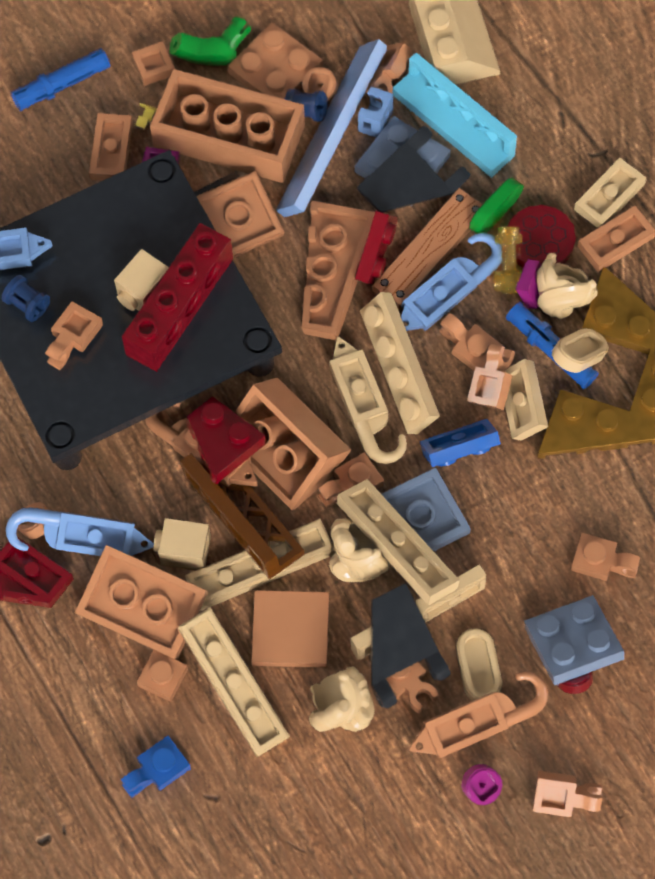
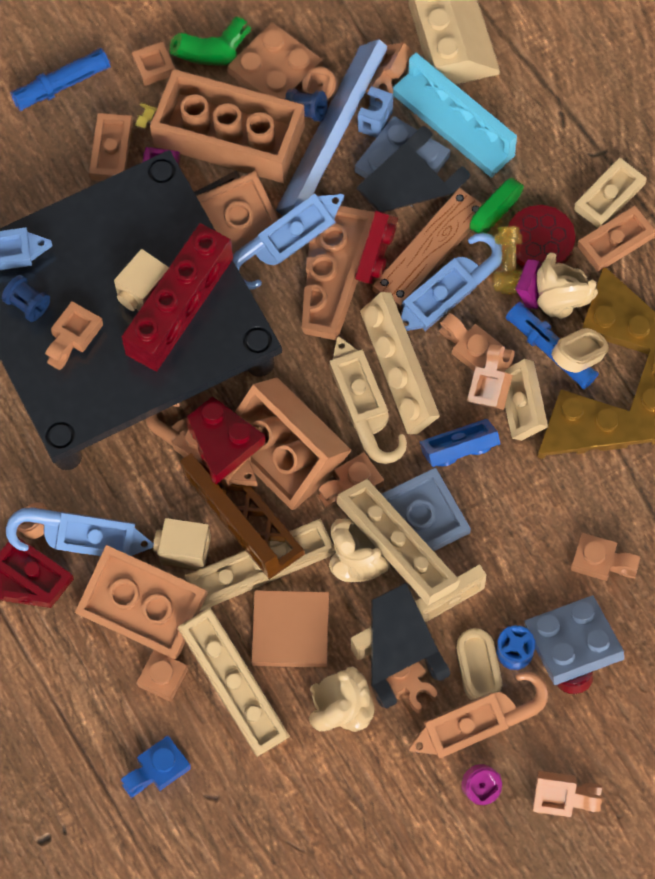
none -> medium blue plate [233,194,344,290]
none -> blue wheel [496,626,535,670]

